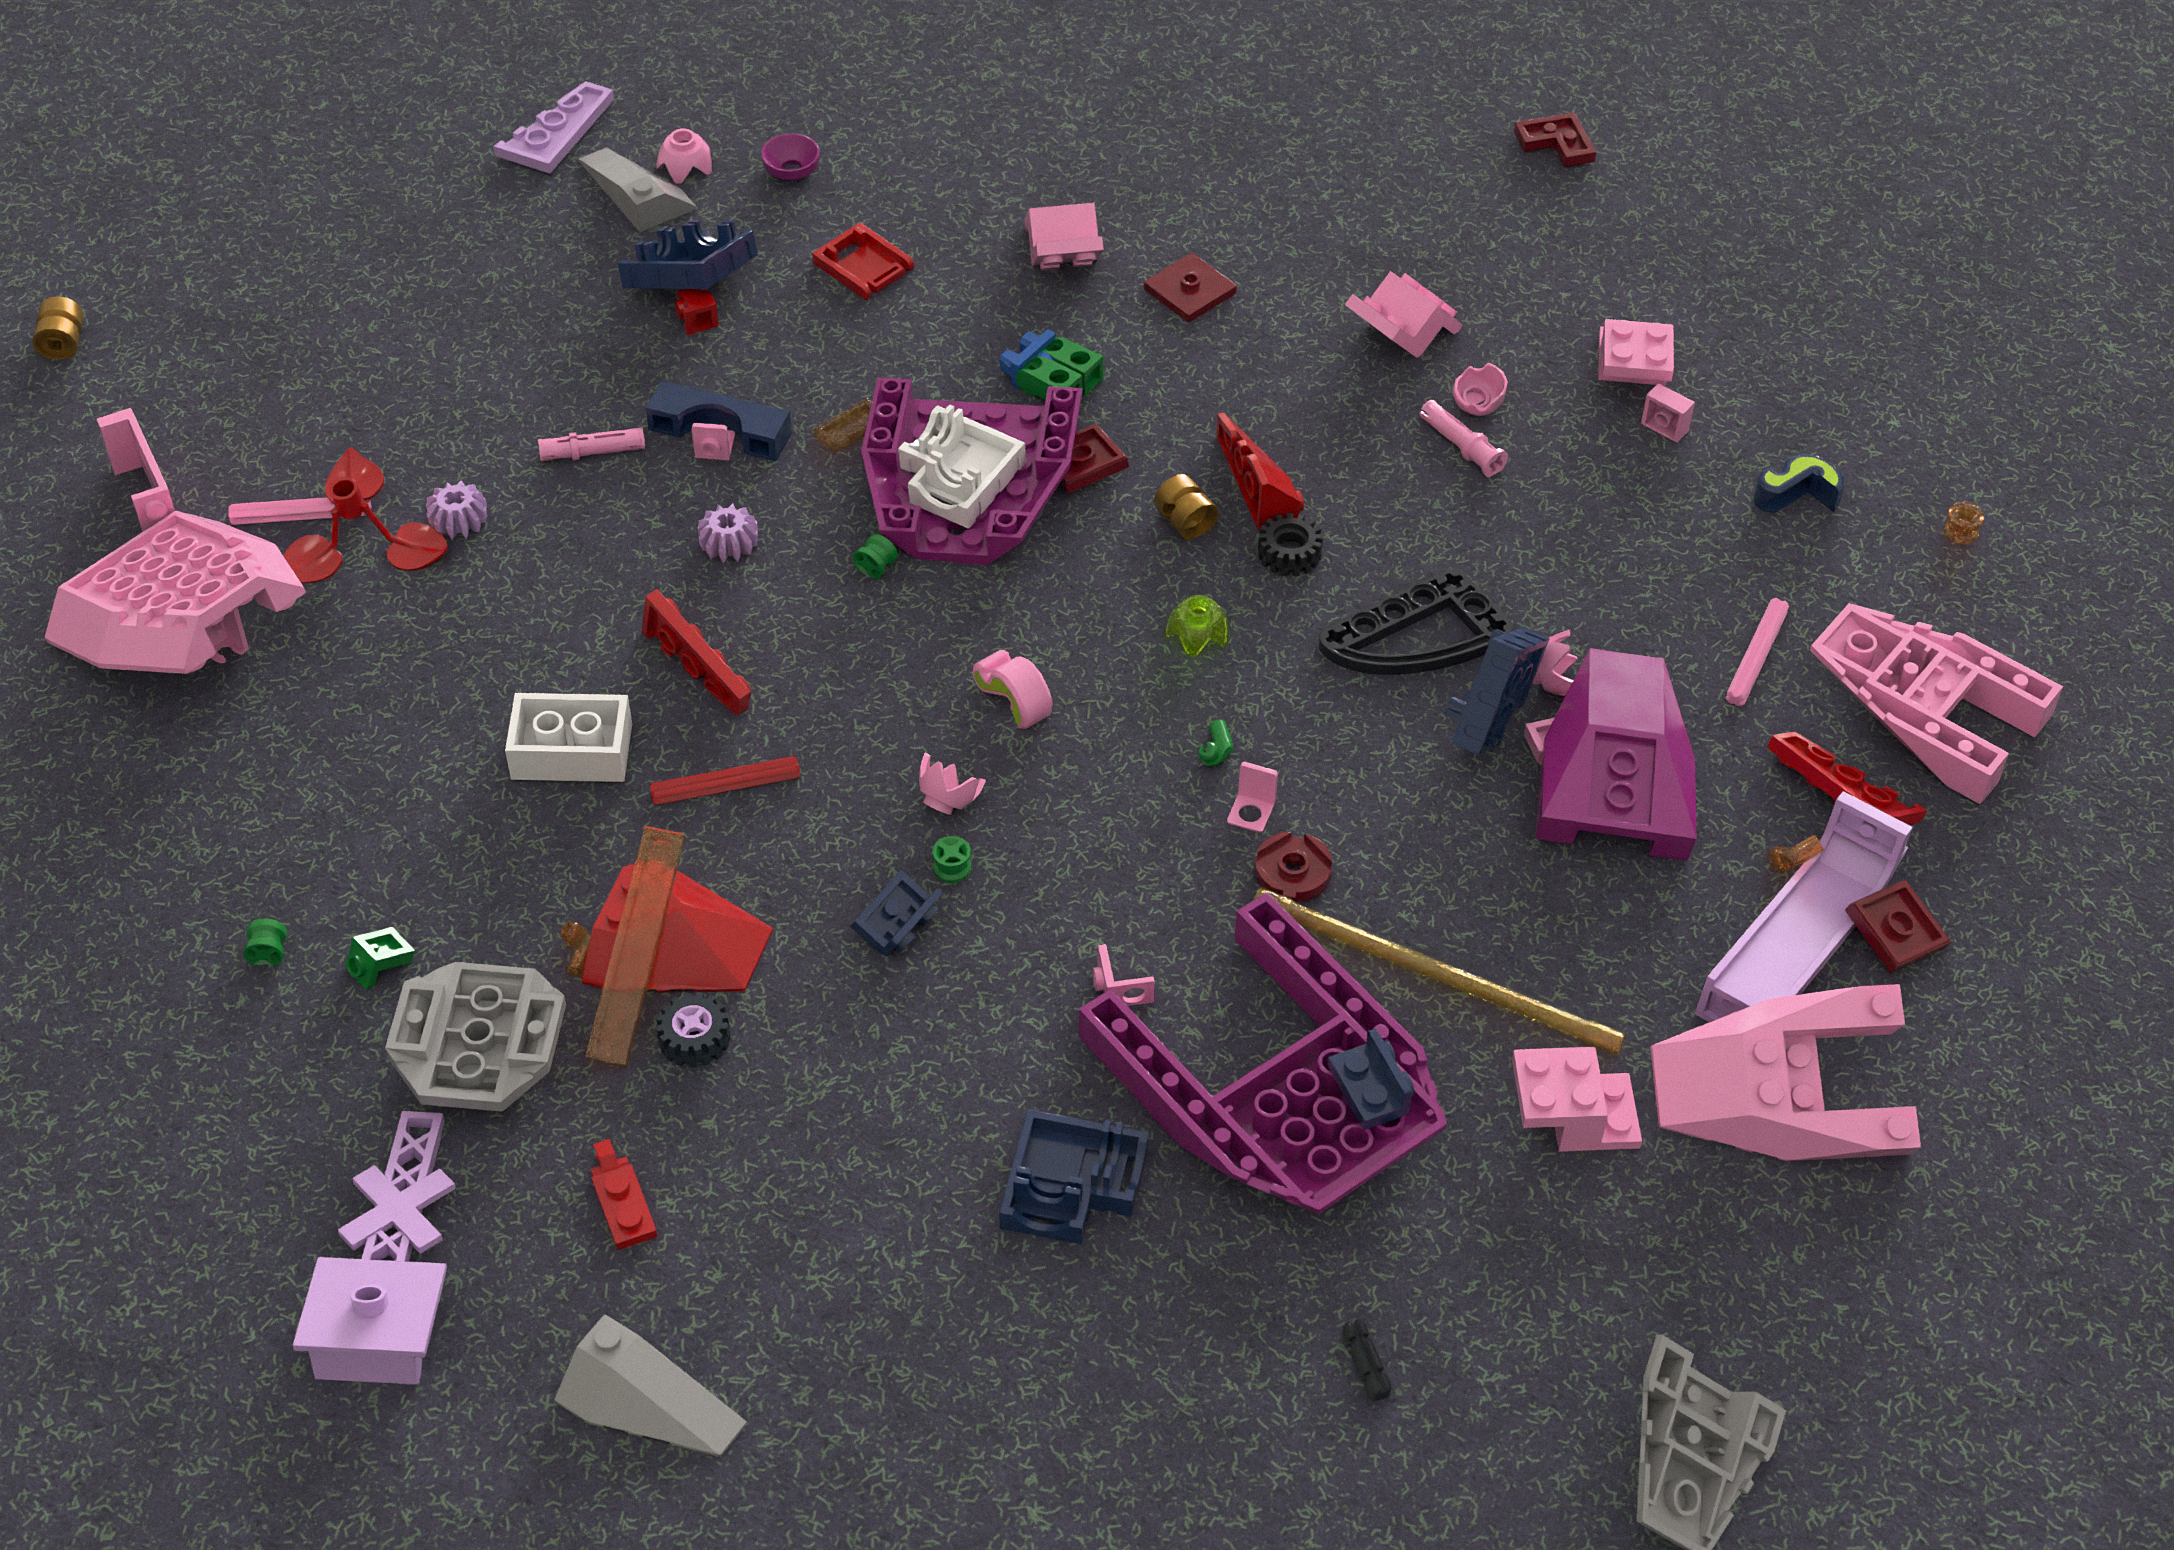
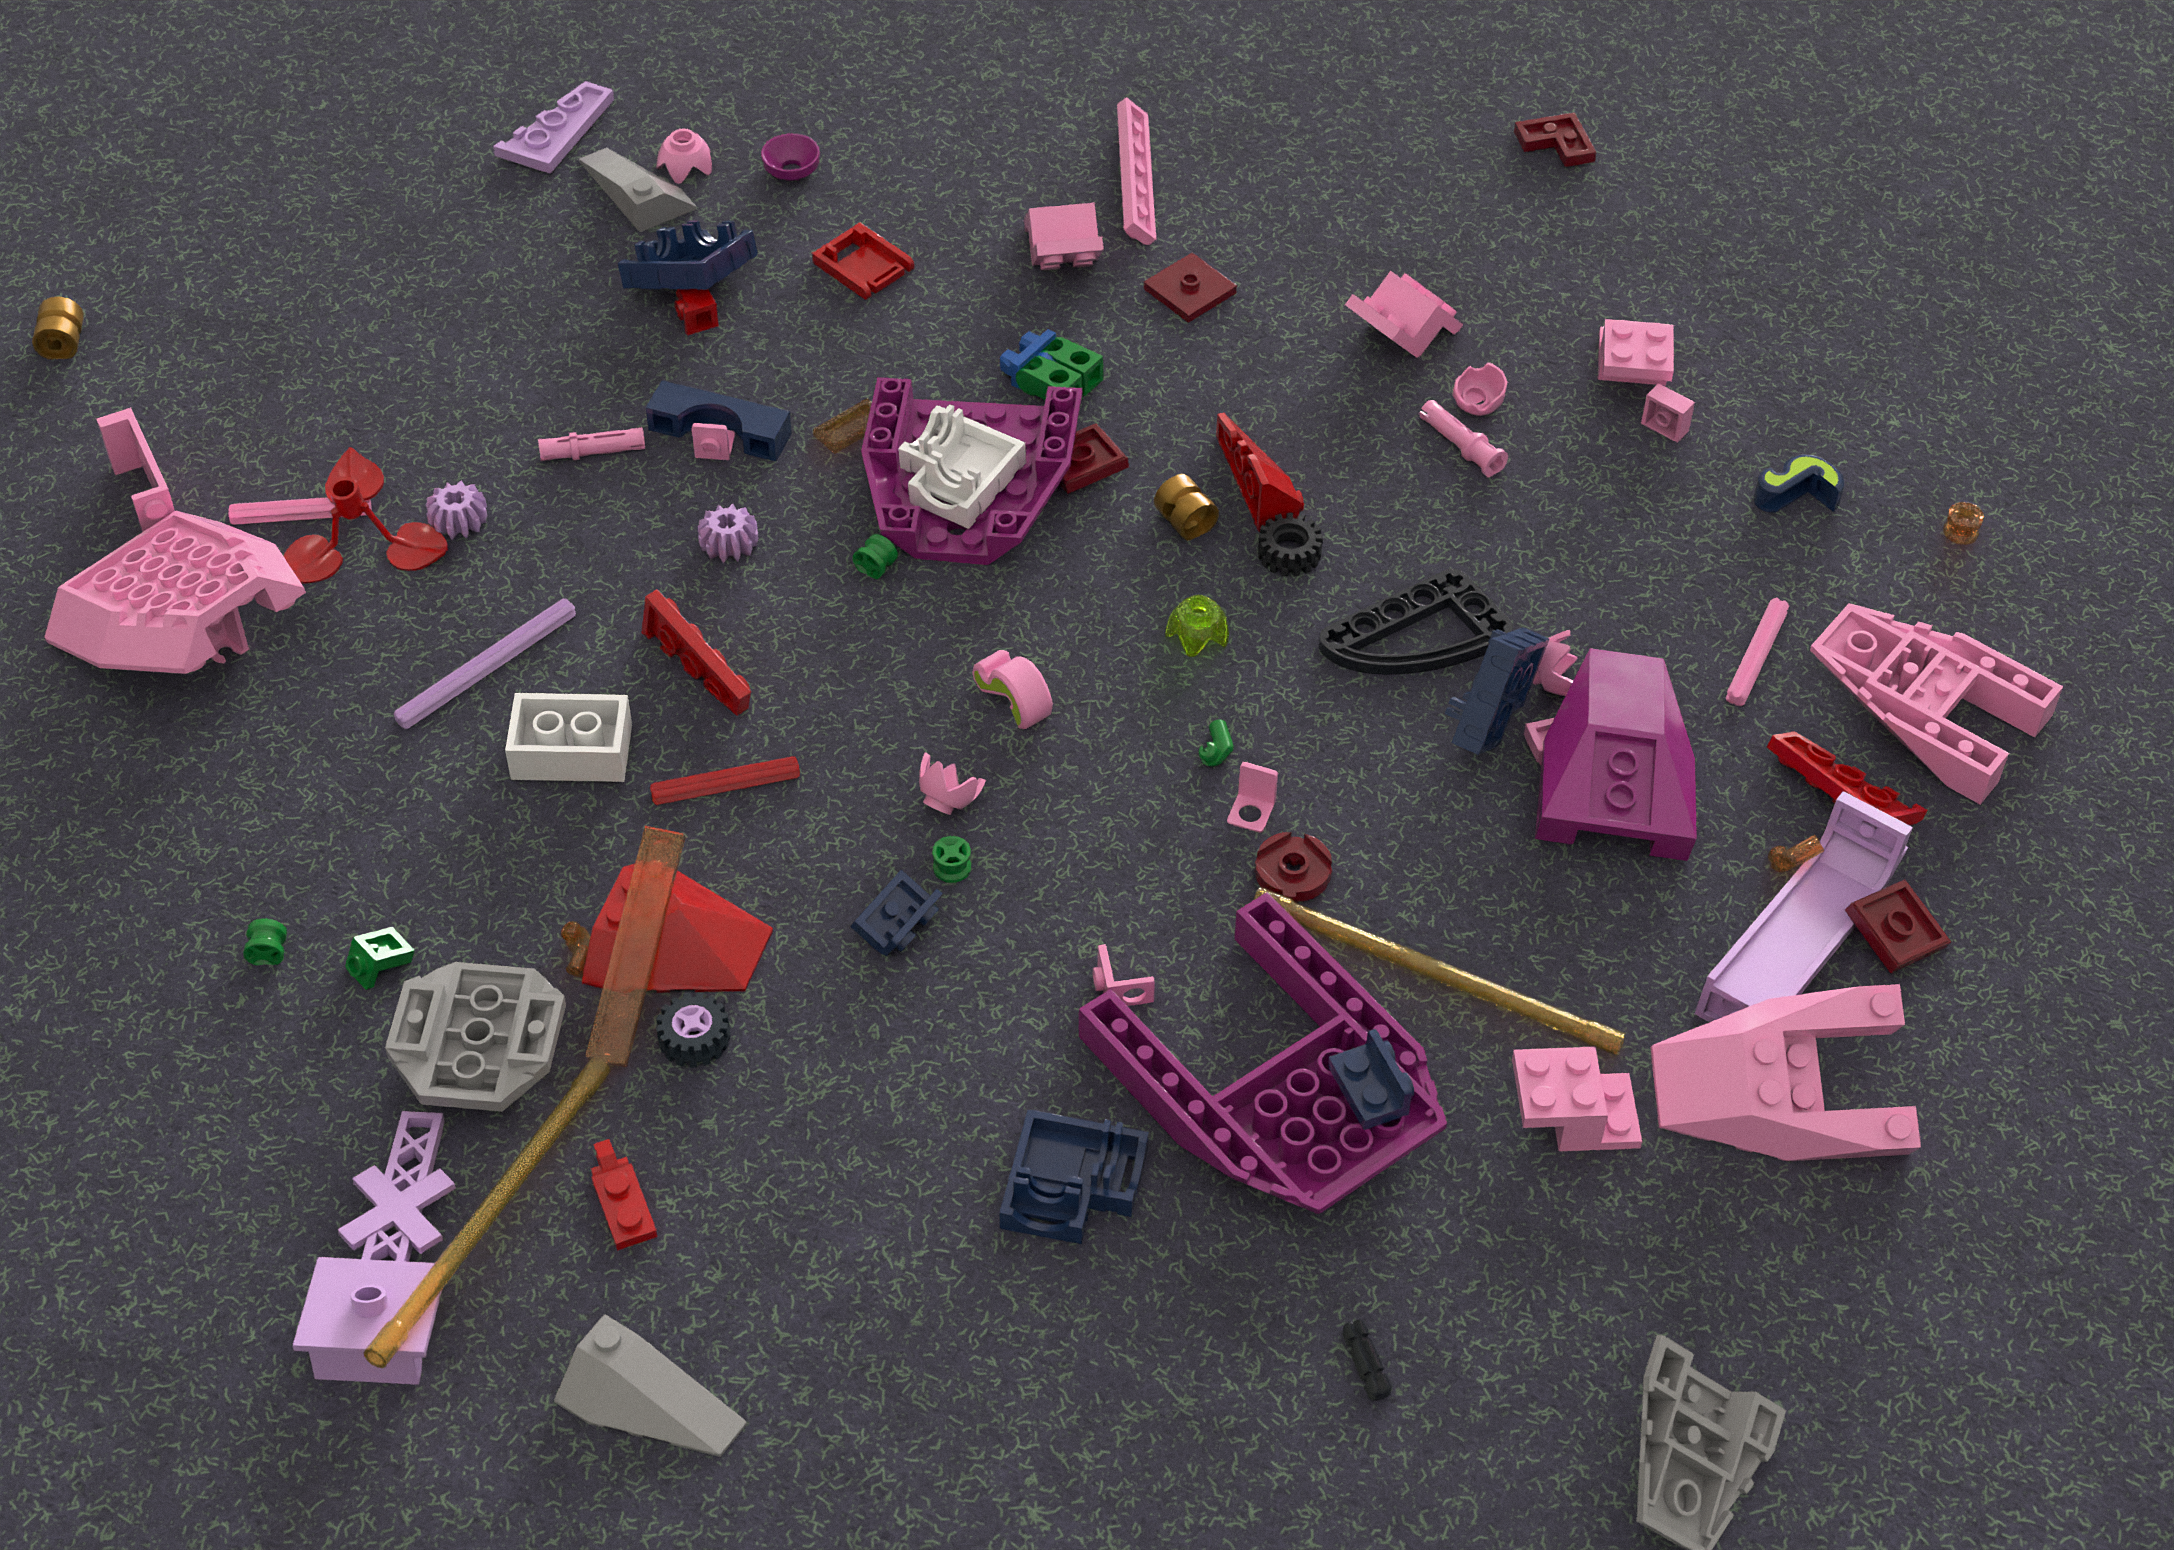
none -> clear yellow piece [364,1057,610,1368]
none -> lavender axle [394,599,576,729]
none -> bright pink plate [1117,97,1156,245]

